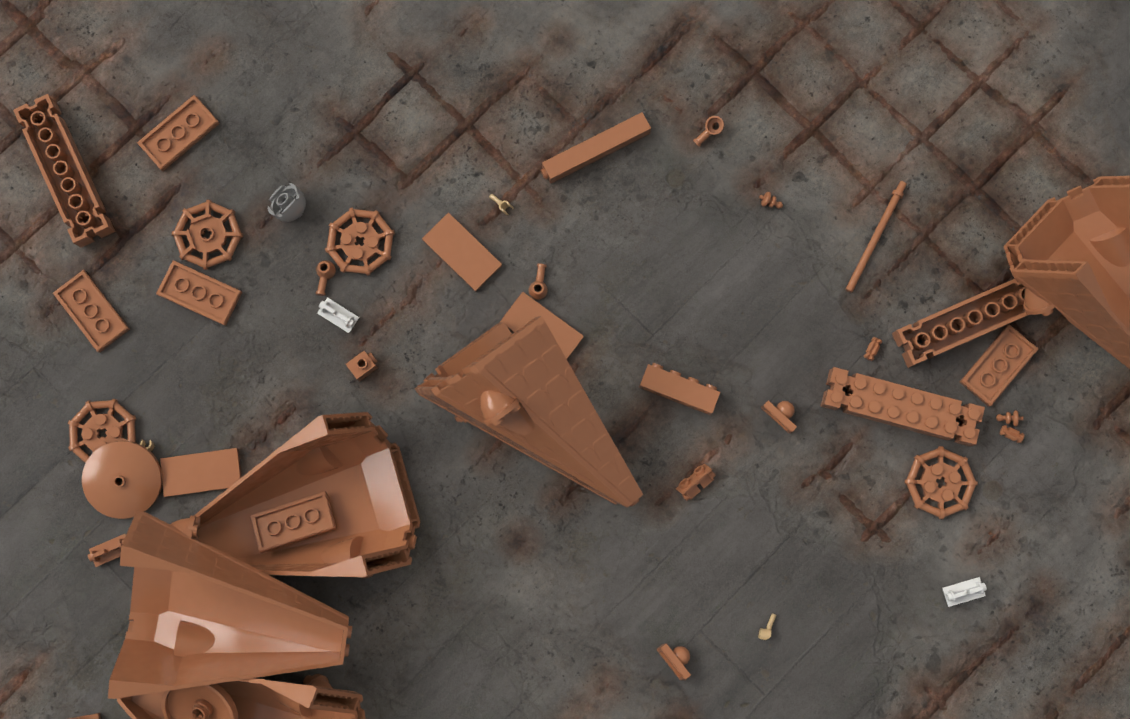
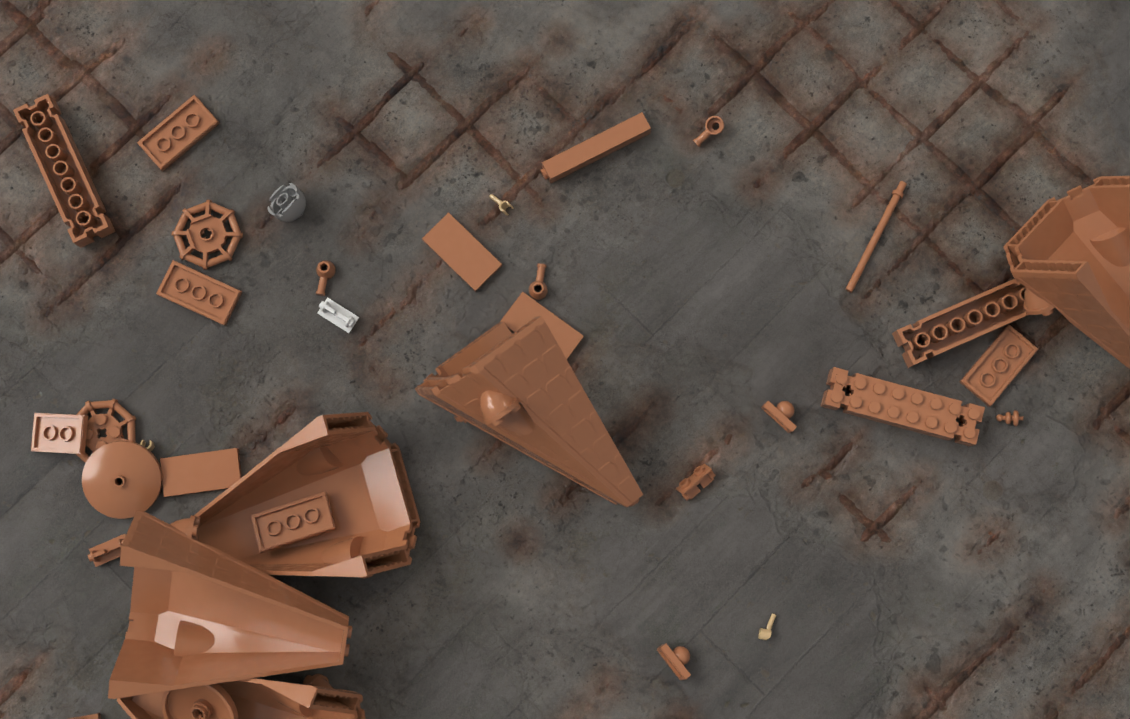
nougat tile [53,270,130,353] -> none
nougat plate [325,207,395,276] -> none
nougat brick [346,351,378,382] -> none
nougat brick [639,363,720,415] -> none
nougat hair [759,192,783,209] -> none
nougat piece [864,337,882,361] -> none
nougat plate [905,446,978,519] -> none
white hinge [942,577,987,607] -> none
nougat piece [999,425,1025,443] -> none
none -> tile [31,413,88,454]

